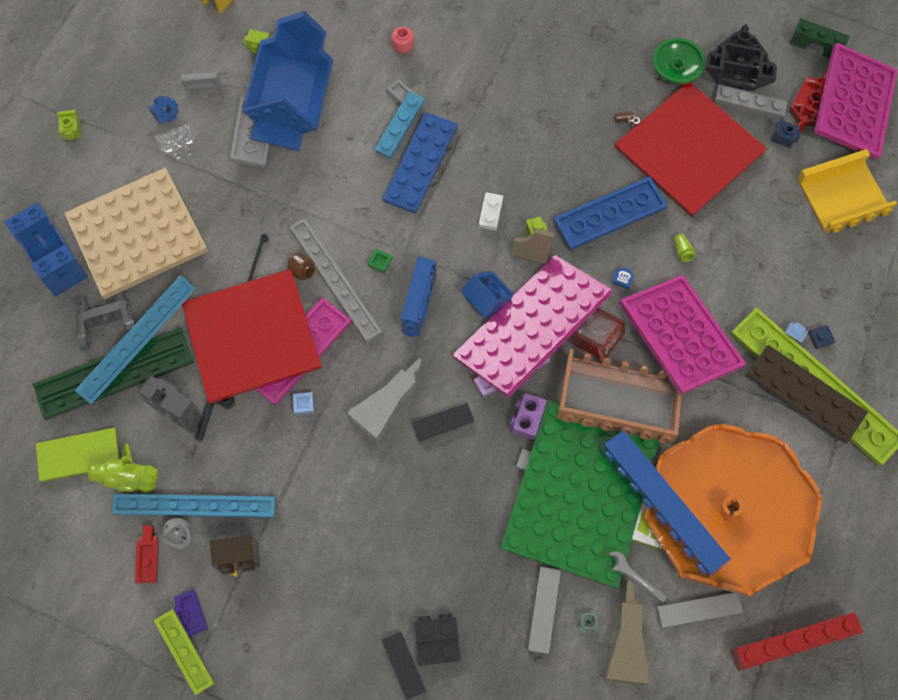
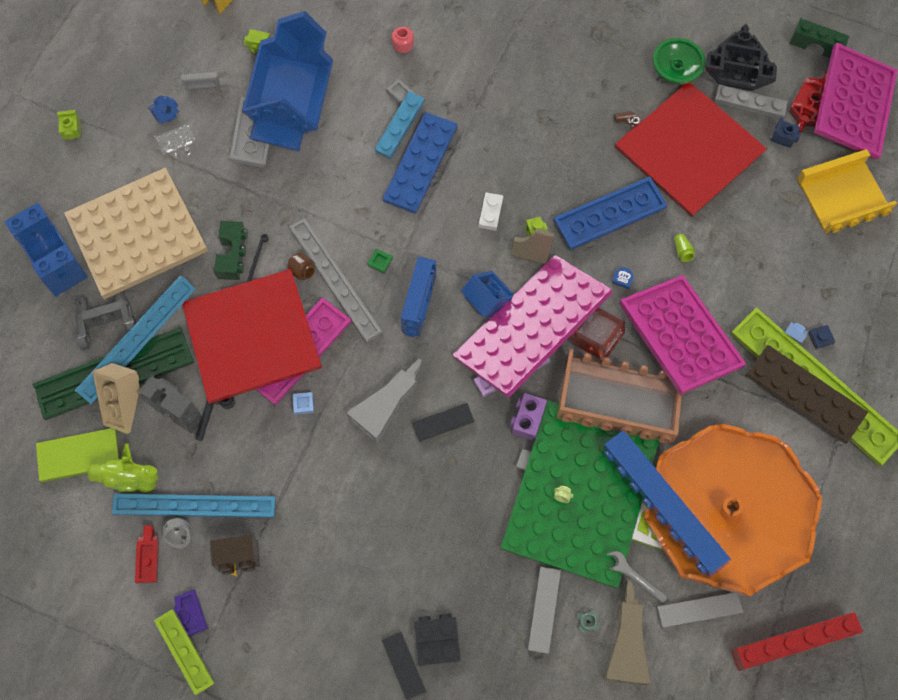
none -> tan slope [92,363,140,434]
none -> dark green arch [214,221,248,280]
none -> yellowish green plate [554,486,573,503]

